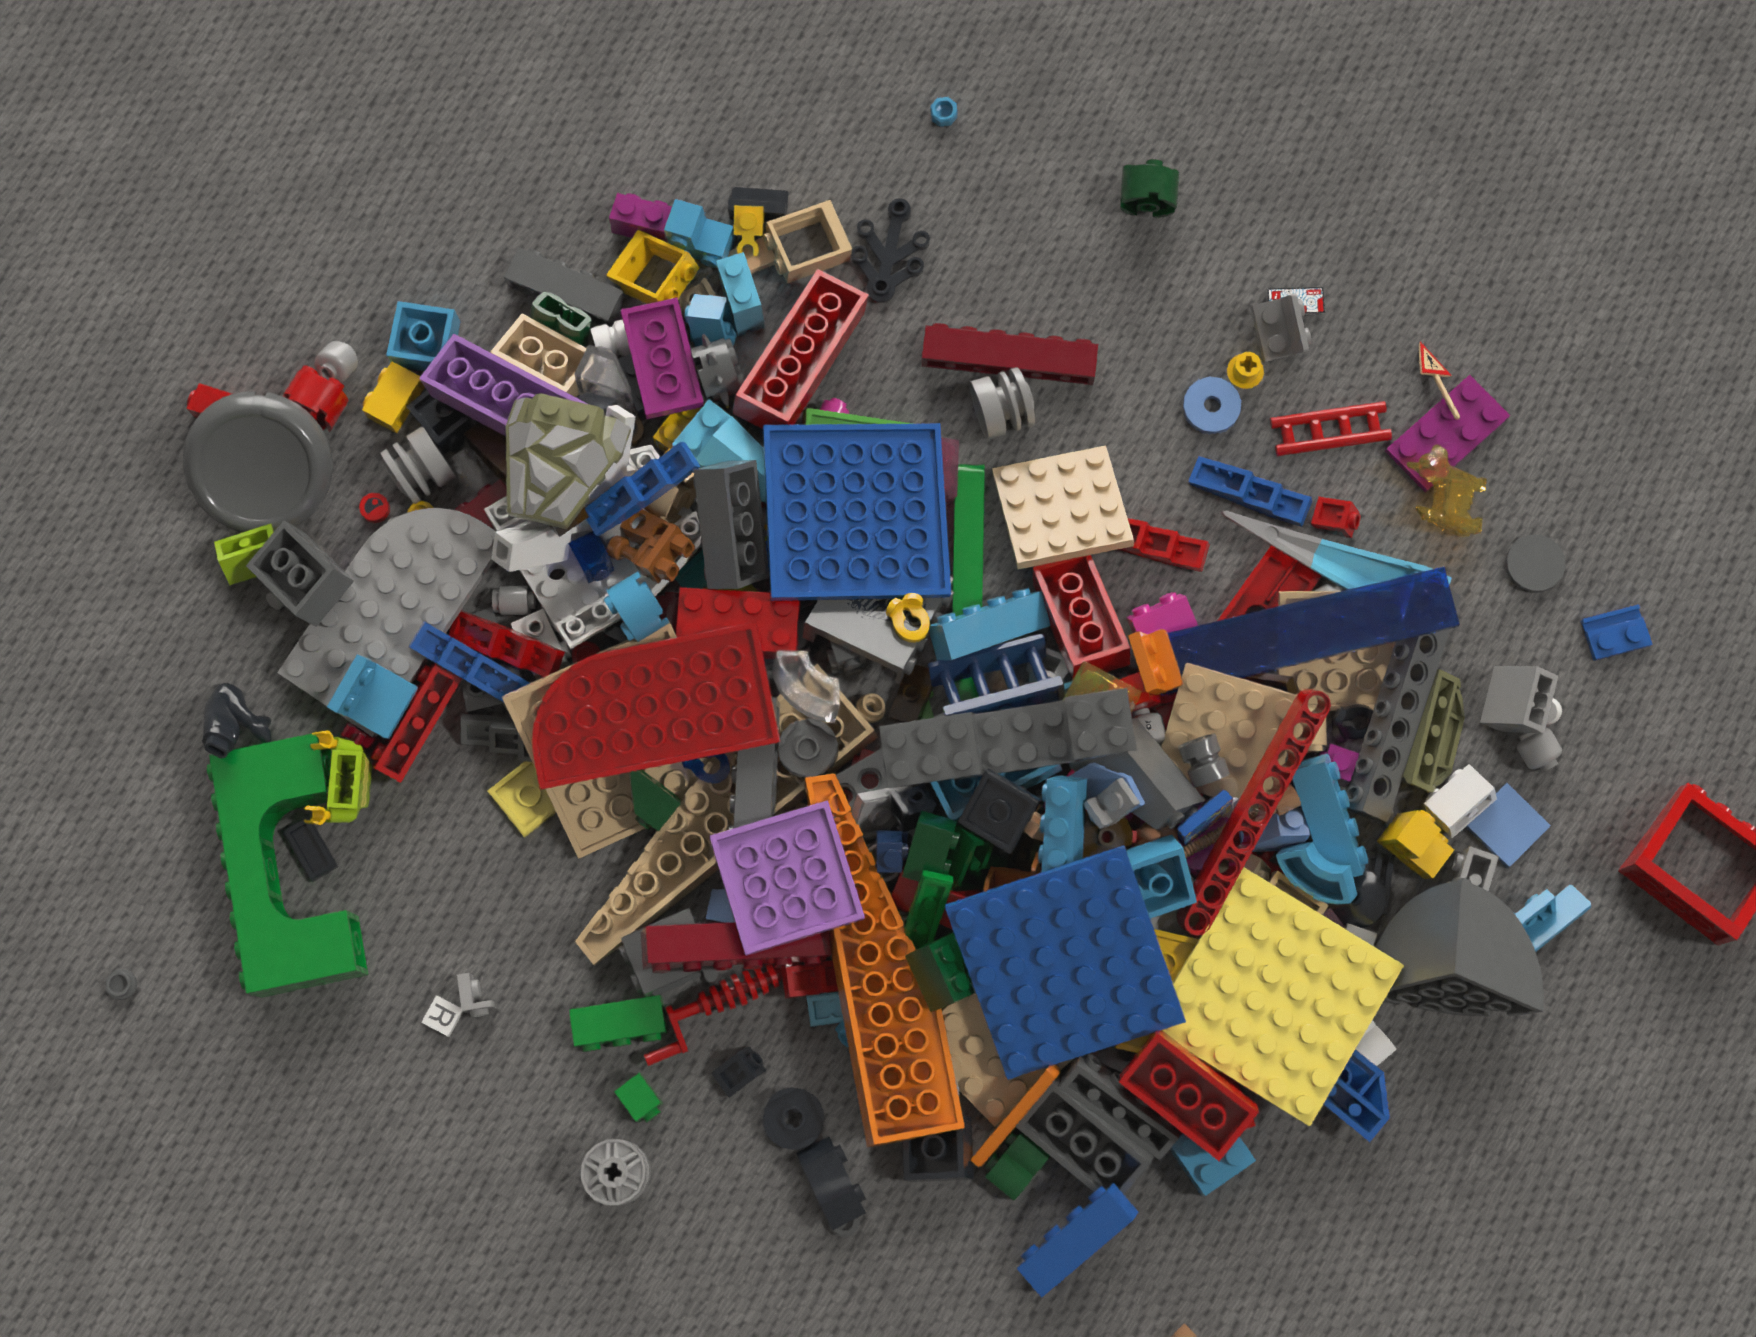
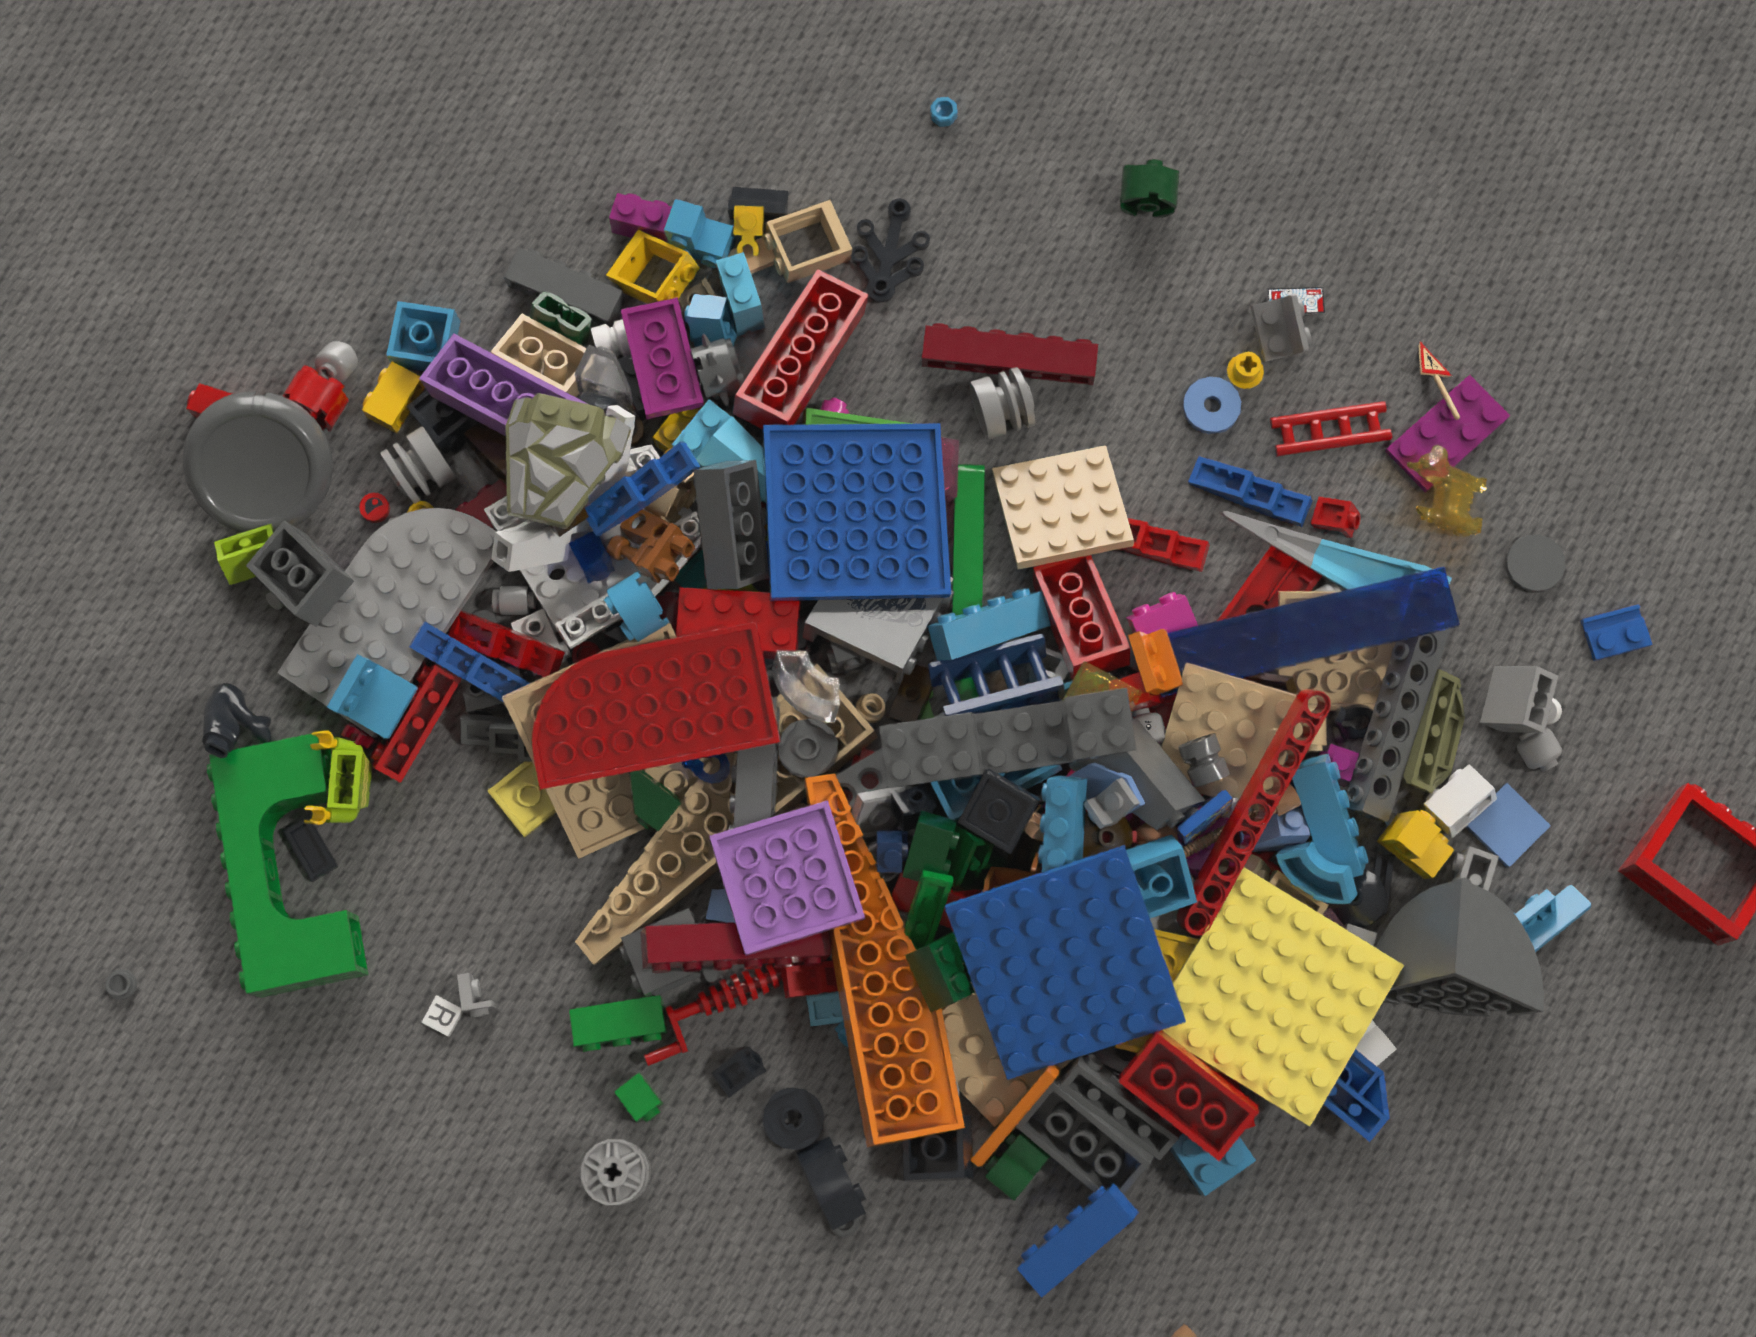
yellow piece [886,593,930,643] -> none

